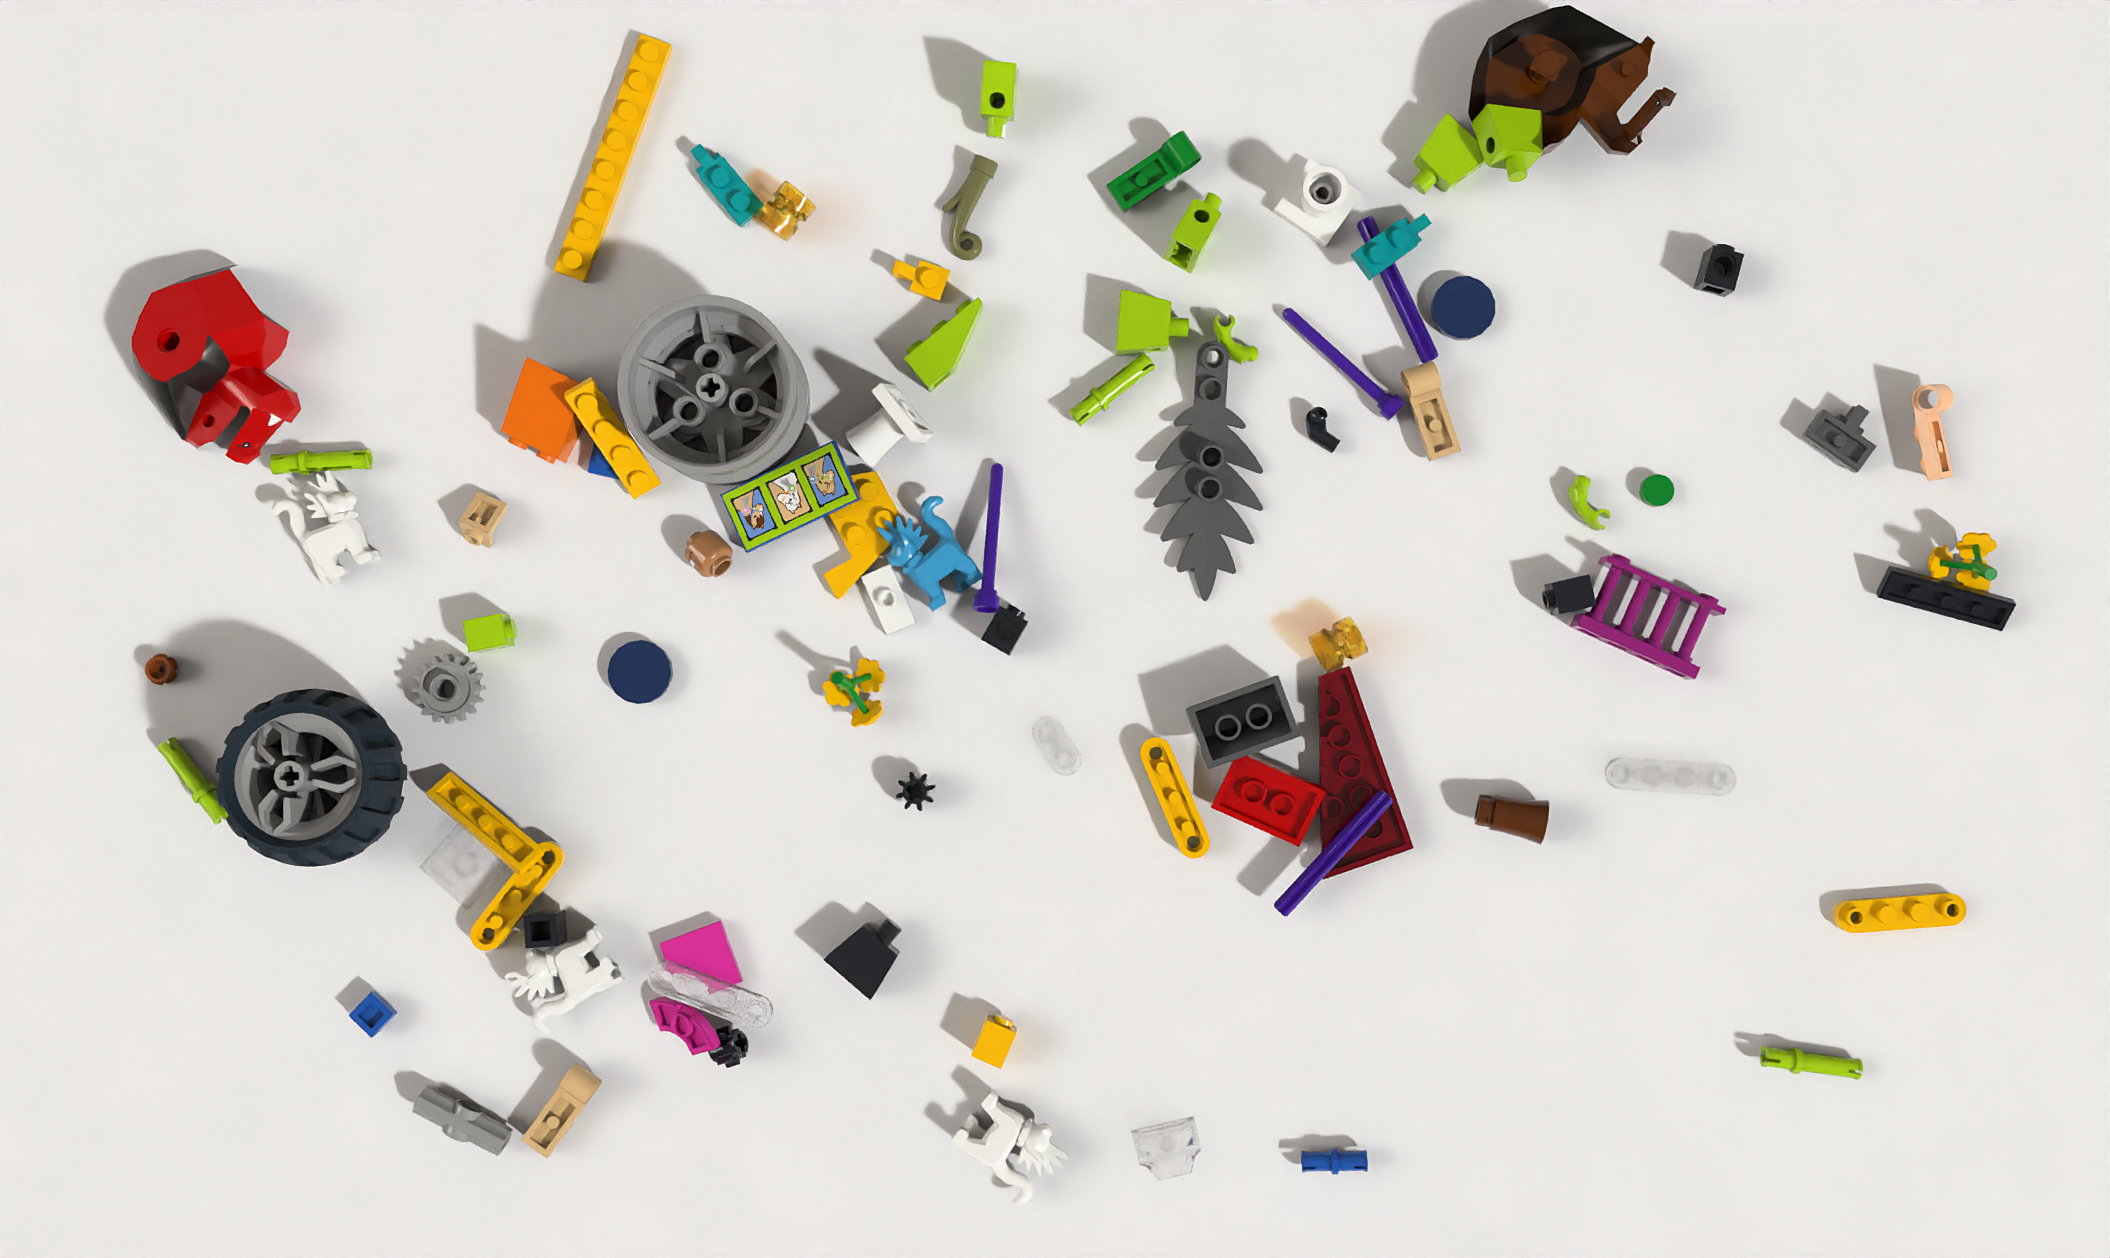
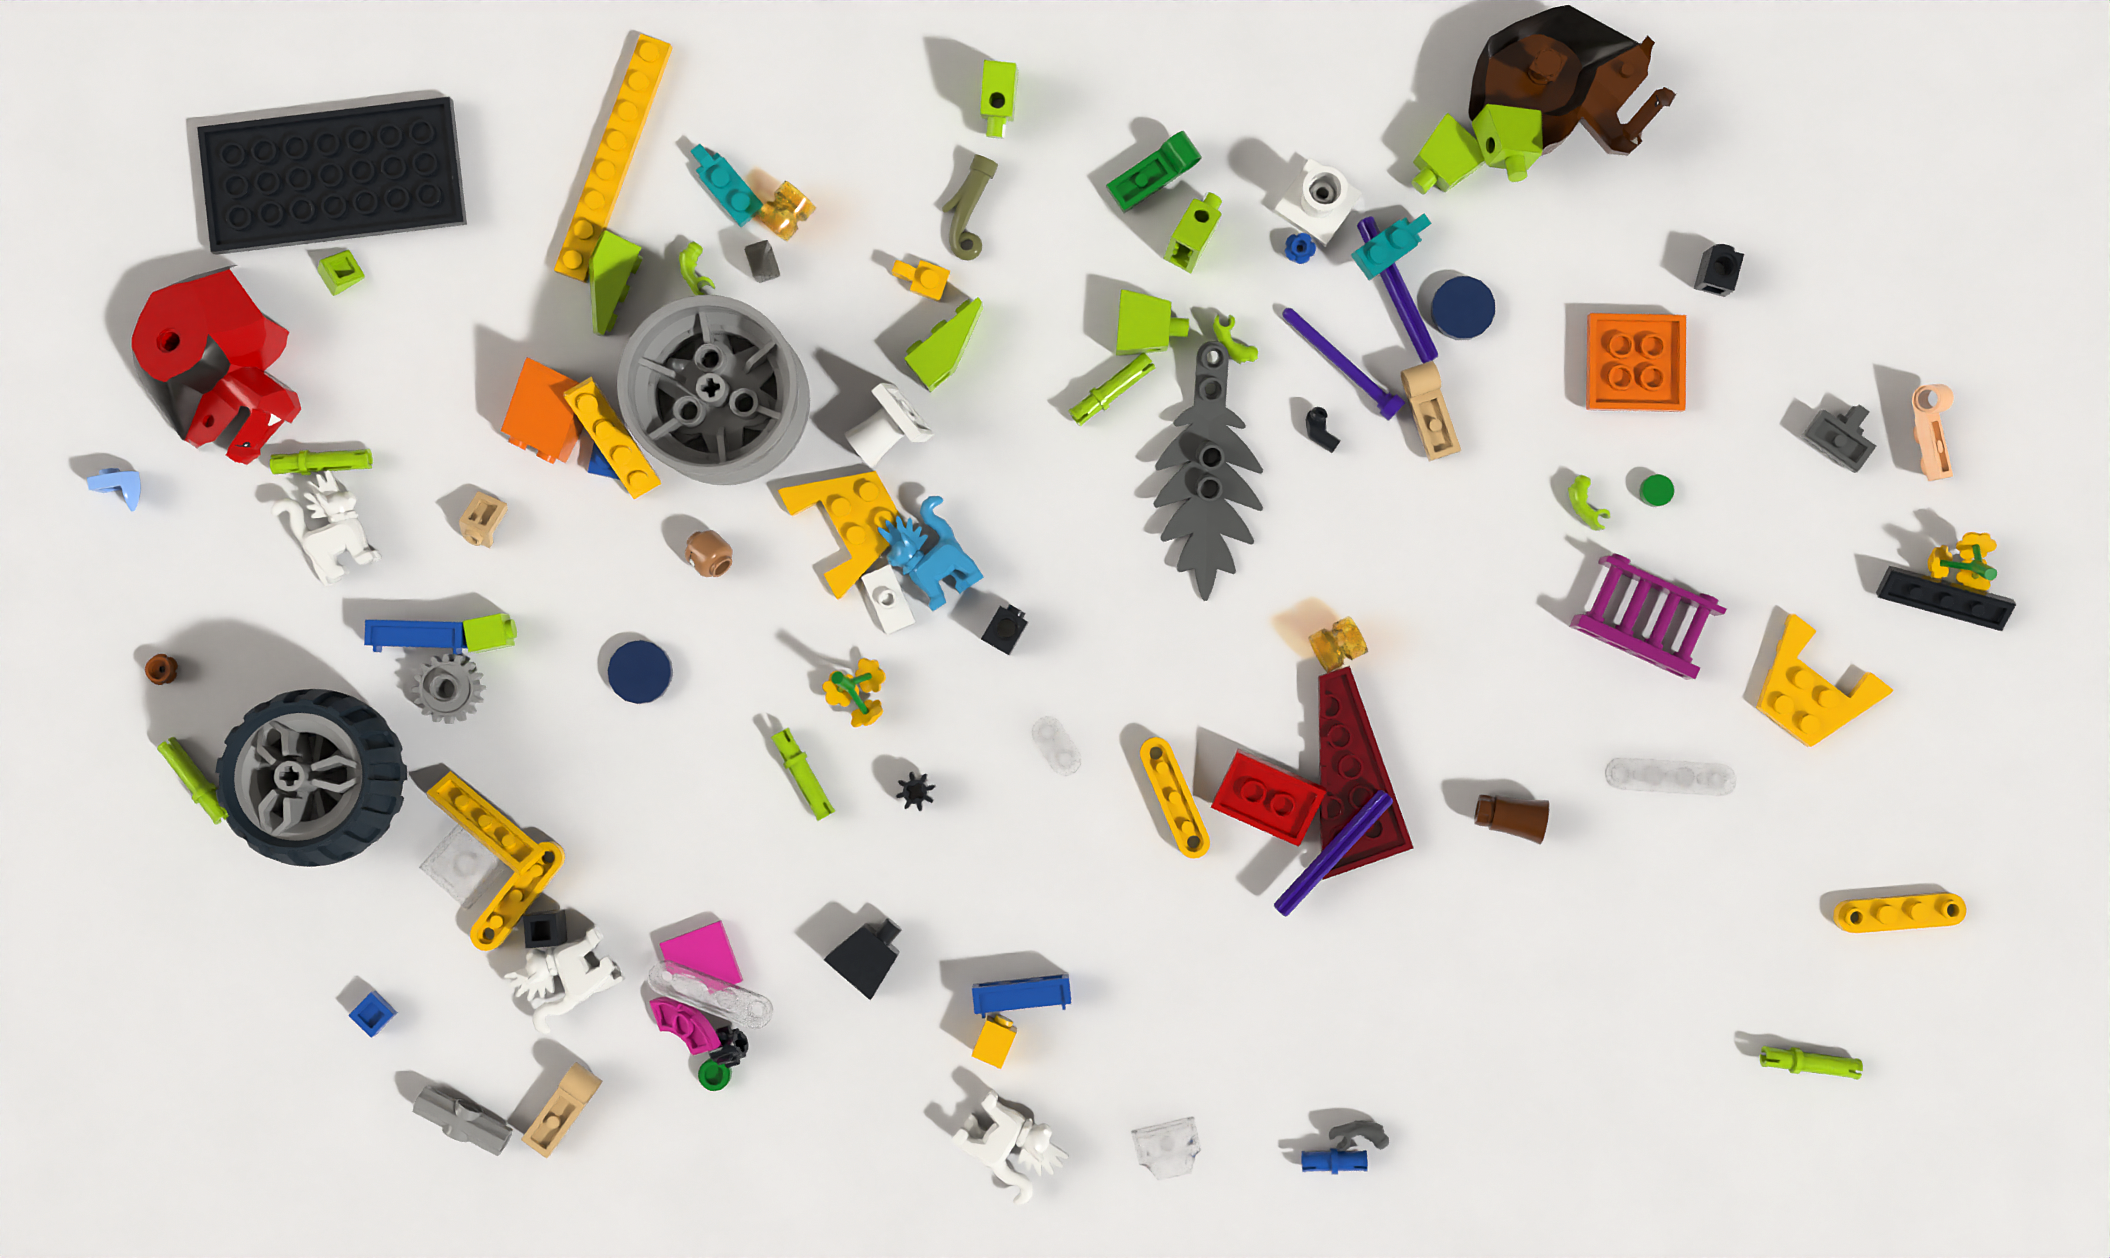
tile [720,441,862,553] -> none
dark purple piece [973,463,1003,613] -> none
dark grey slope [1185,675,1301,769] -> none
black brick [1542,574,1597,615] -> none
none -> light blue plate [87,468,141,511]
none -> black plate [197,97,467,255]
none -> lime slope [317,249,365,296]
none -> blue container [364,620,468,655]
none -> lime slope [589,230,643,336]
none -> lime piece [679,241,716,295]
none -> green tile [698,1058,732,1091]
none -> clear smoke slope [744,240,780,283]
none -> lime pin [770,727,835,821]
none -> blue container [972,974,1071,1019]
none -> blue plate [1284,233,1316,264]
none -> dark grey piece [1329,1120,1389,1151]
none -> orange plate [1586,313,1686,412]
none -> yellow wing [1756,613,1893,747]

